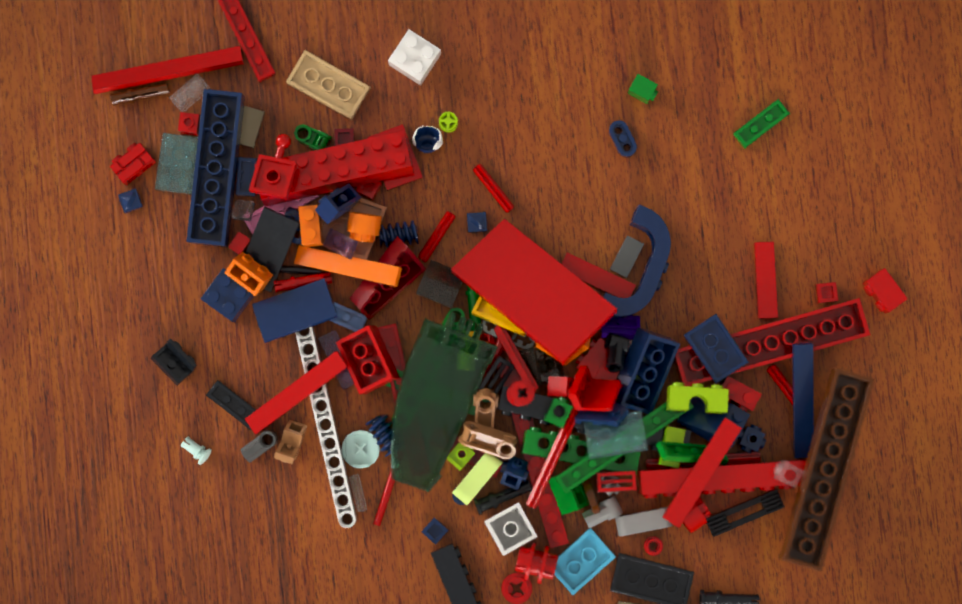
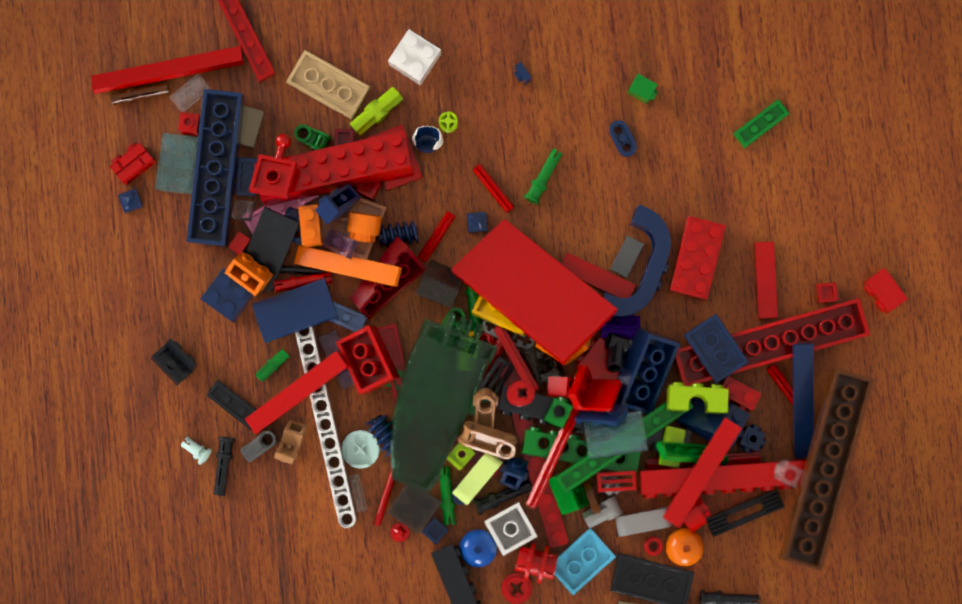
none -> black pin [213,436,236,496]
none -> green axle [255,349,290,382]
none -> lime piece [350,86,403,137]
none -> clear smoke brick [387,480,442,534]
none -> red tile [390,522,410,542]
none -> green pin [438,466,456,525]
none -> blue cylinder [459,529,497,568]
none -> dark blue plate [514,62,531,85]
none -> green pin [523,149,563,205]
none -> orange cylinder [665,528,704,566]
none -> red brick [668,216,726,301]

